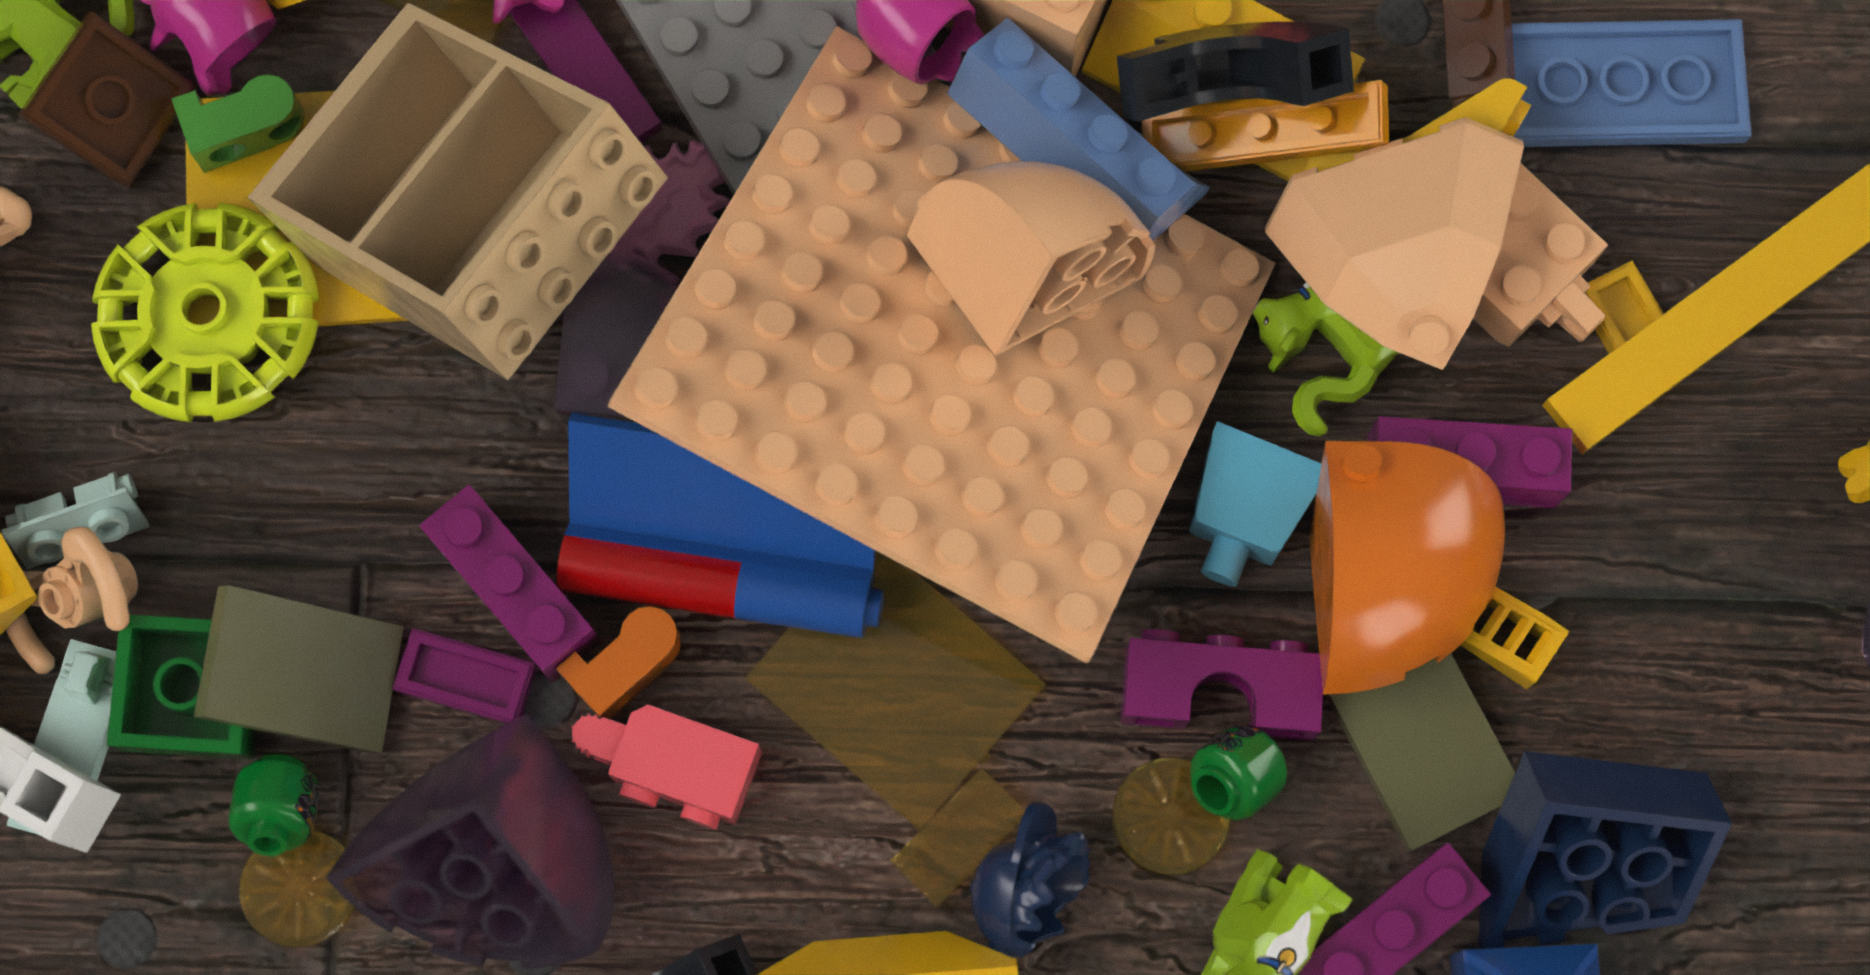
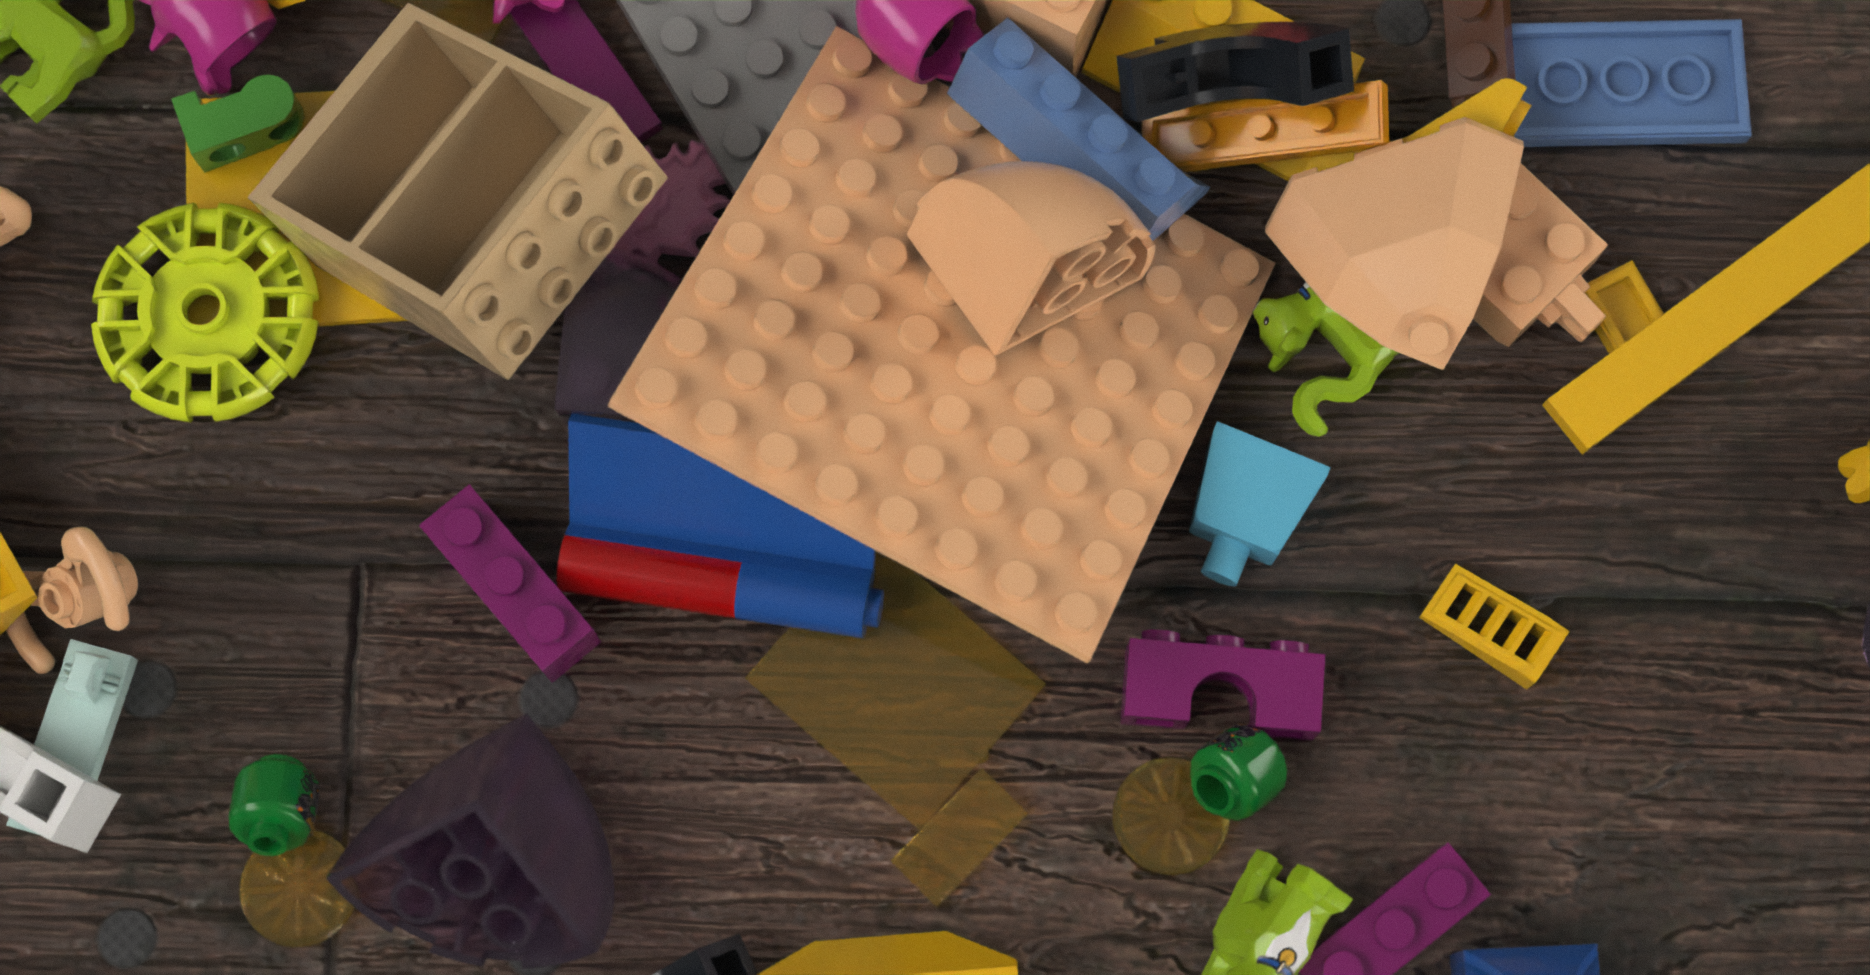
light aqua hinge [2,472,149,570] -> none
reddish brown tile [18,12,197,187] -> none
green brick [106,614,257,760] -> none
olive tile [194,585,404,754] -> none
magenta tile [392,628,538,728] -> none
orange leg [556,606,681,719] -> none
coral hinge [571,705,762,830] -> none
dark blue hair [971,801,1090,958] -> none
orange brick [1309,441,1505,694] -> none
olive tile [1324,654,1515,853] -> none
magenta arch [1367,416,1572,508] -> none
dark blue wedge [1478,751,1732,949] -> none

